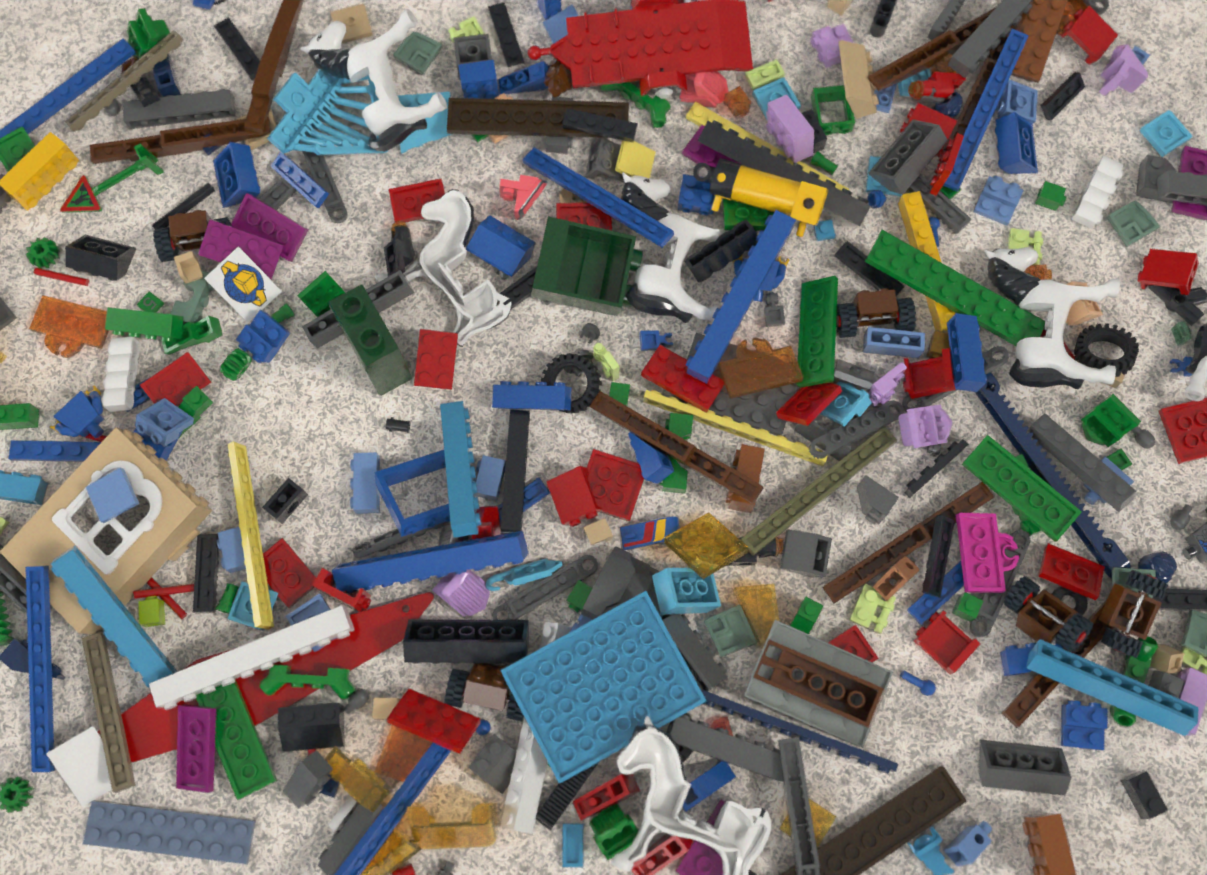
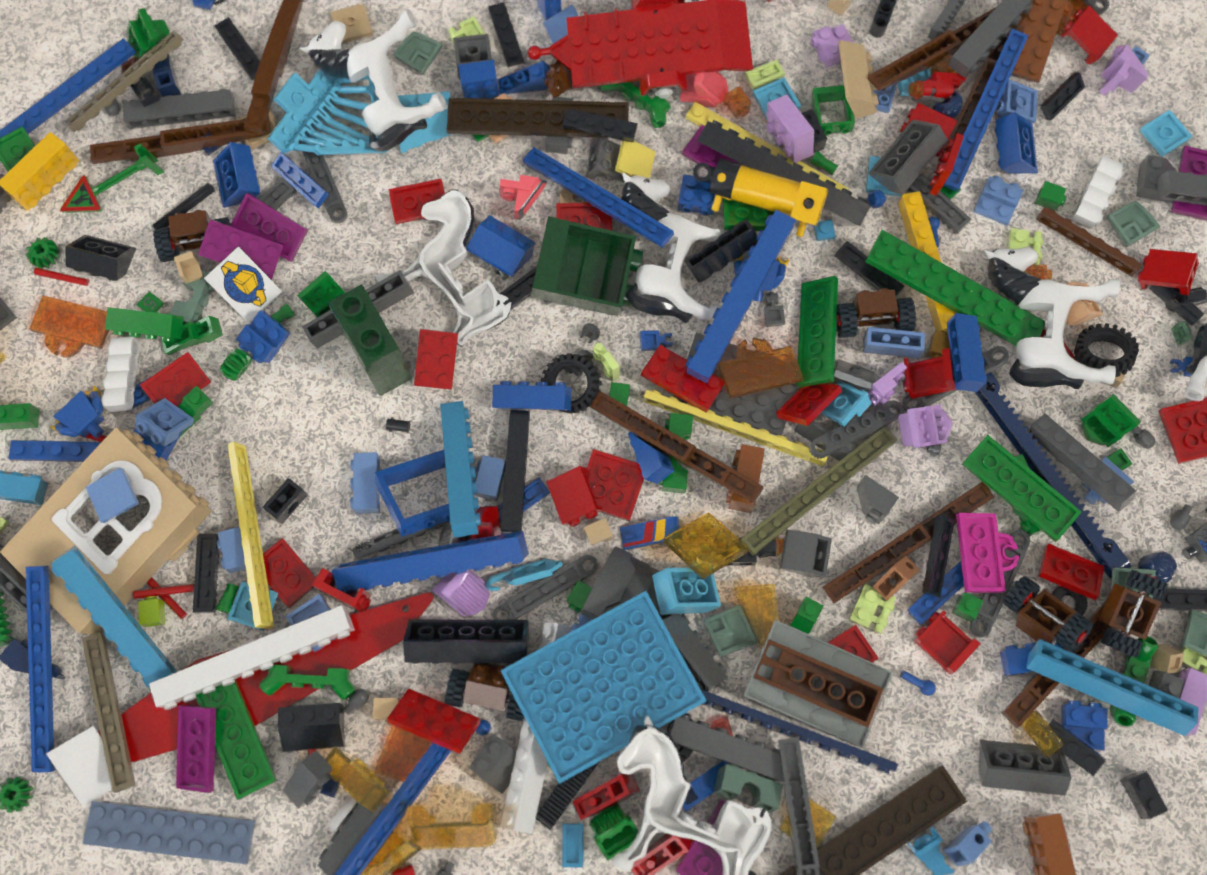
black plate [384,221,415,277] -> none
black plate [904,439,969,498] -> none
none -> sand green arch [714,764,783,813]
none -> clear yellow plate [1021,711,1064,757]
none -> reddish brown plate [1036,207,1142,277]
none -> black plate [1040,719,1106,776]

